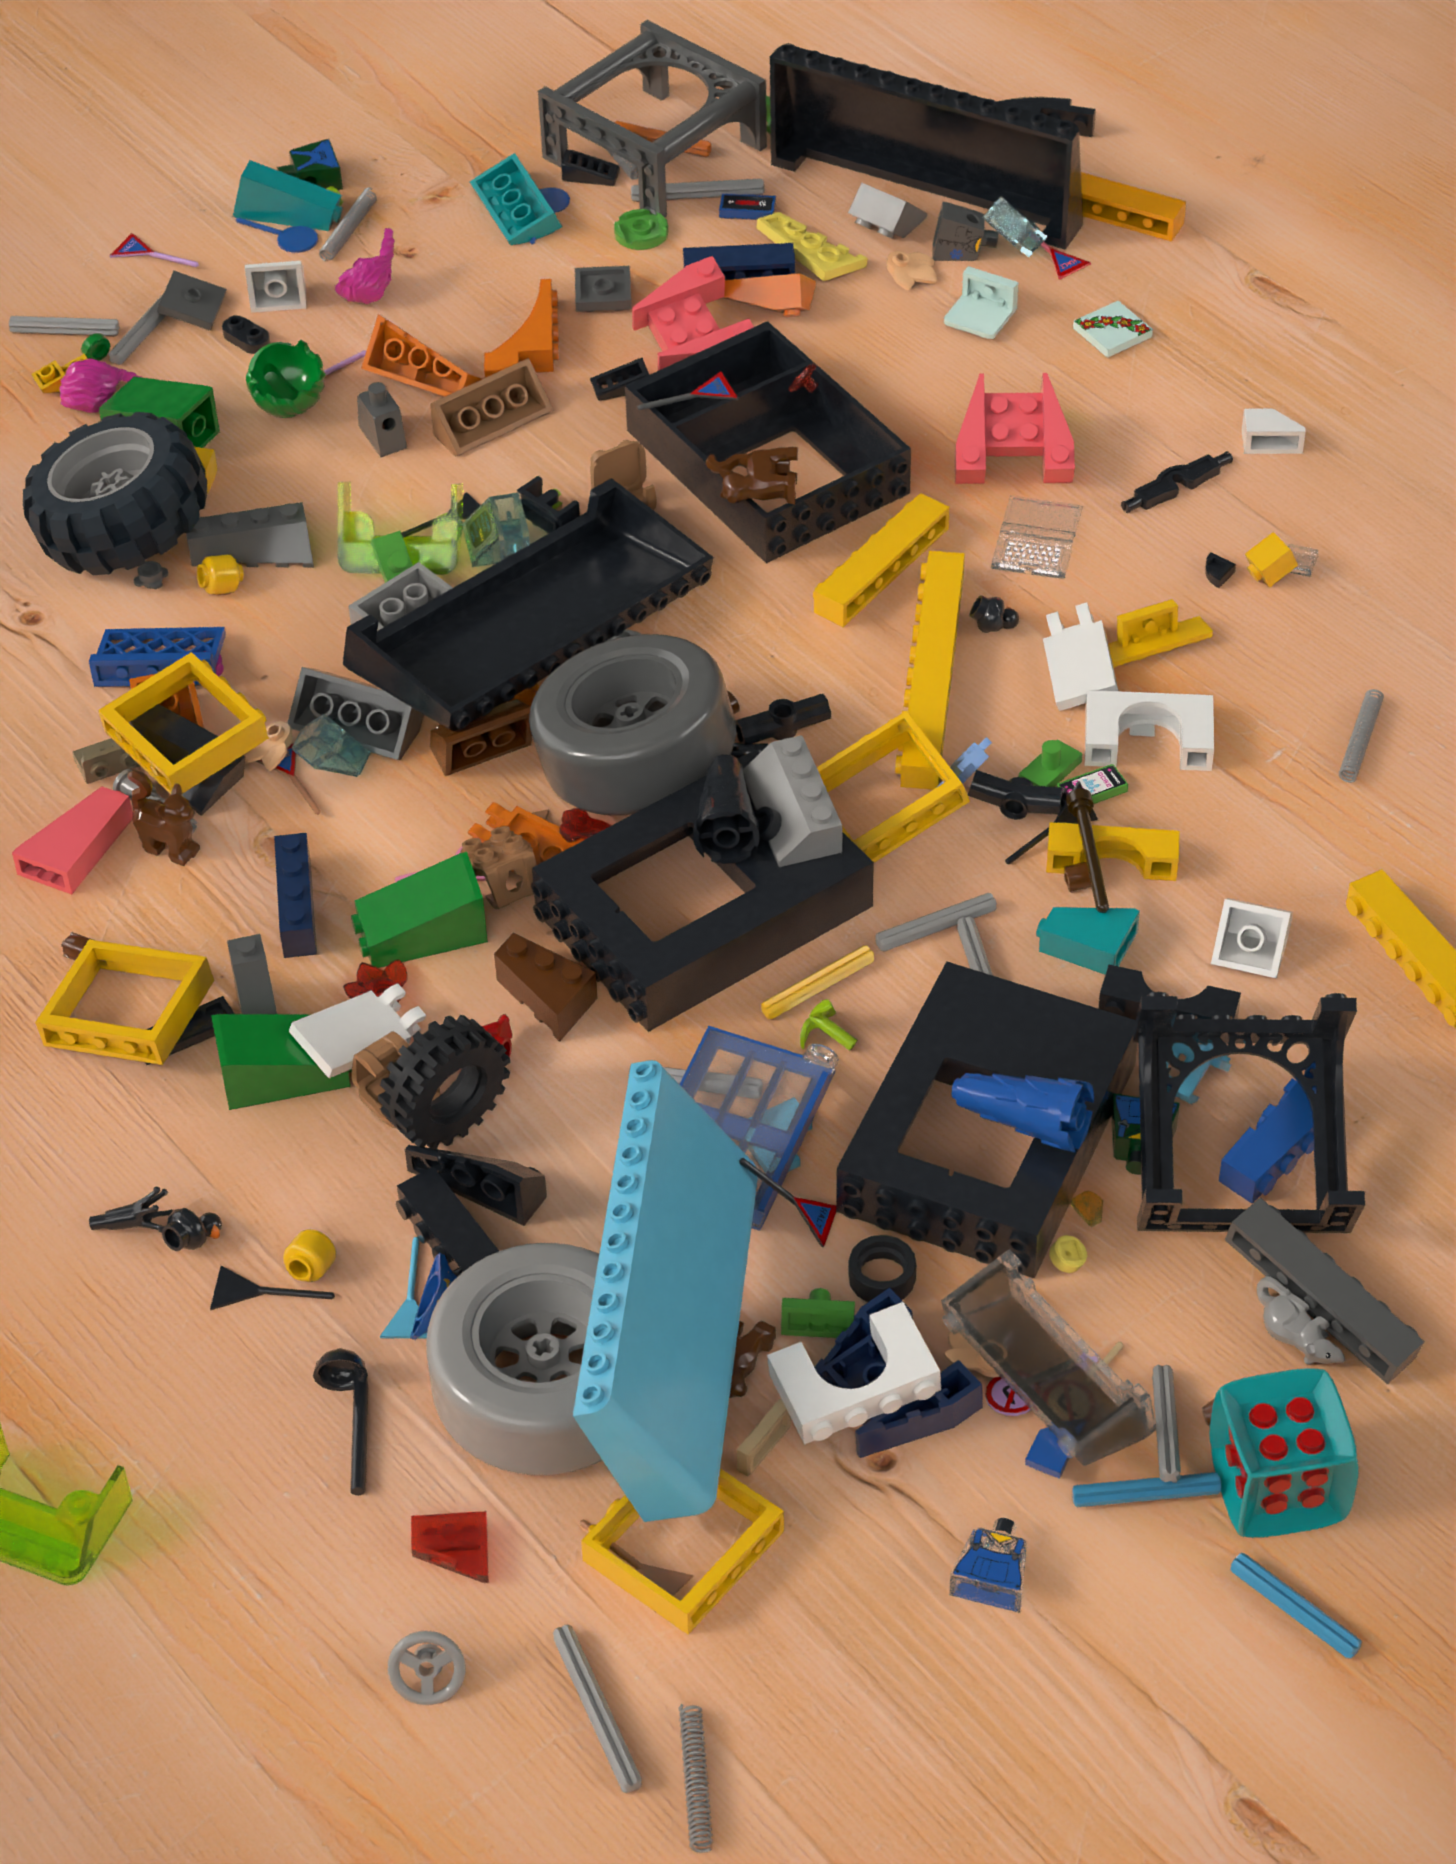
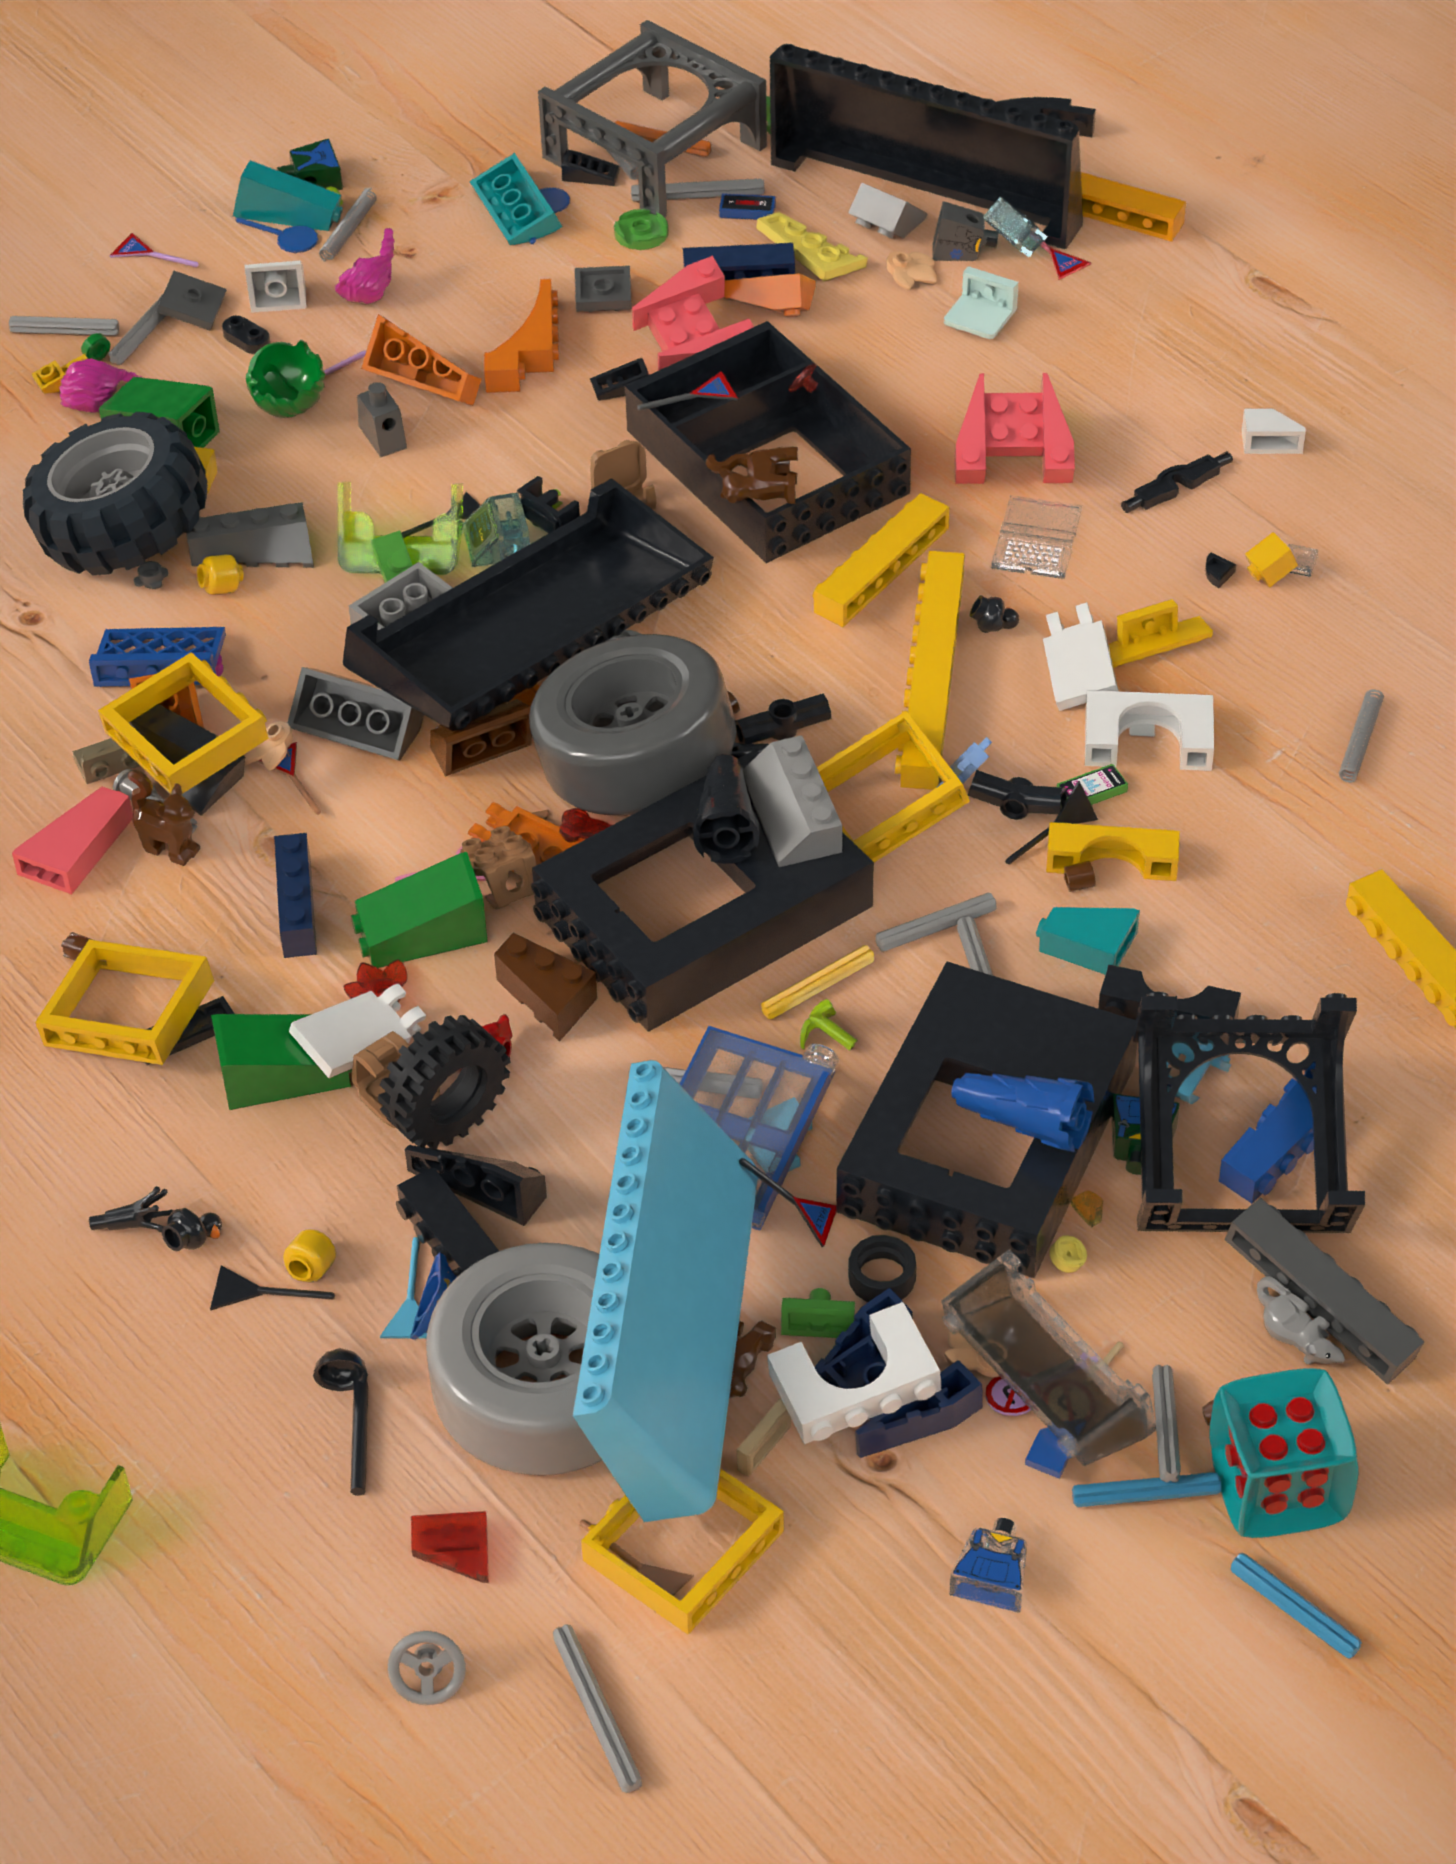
dark grey slope [227,934,277,1014] -> none
clear light blue slope [292,713,371,777] -> none
medium nougat slope [430,358,553,456] -> none
light grey piece [679,1704,713,1853] -> none
black tile [754,806,782,841] -> none
bright green tile [1018,739,1082,787] -> none
dark brown piece [1066,788,1109,913] -> none
light aqua tile [1073,301,1153,358] -> none
white slope [1211,898,1293,978] -> none

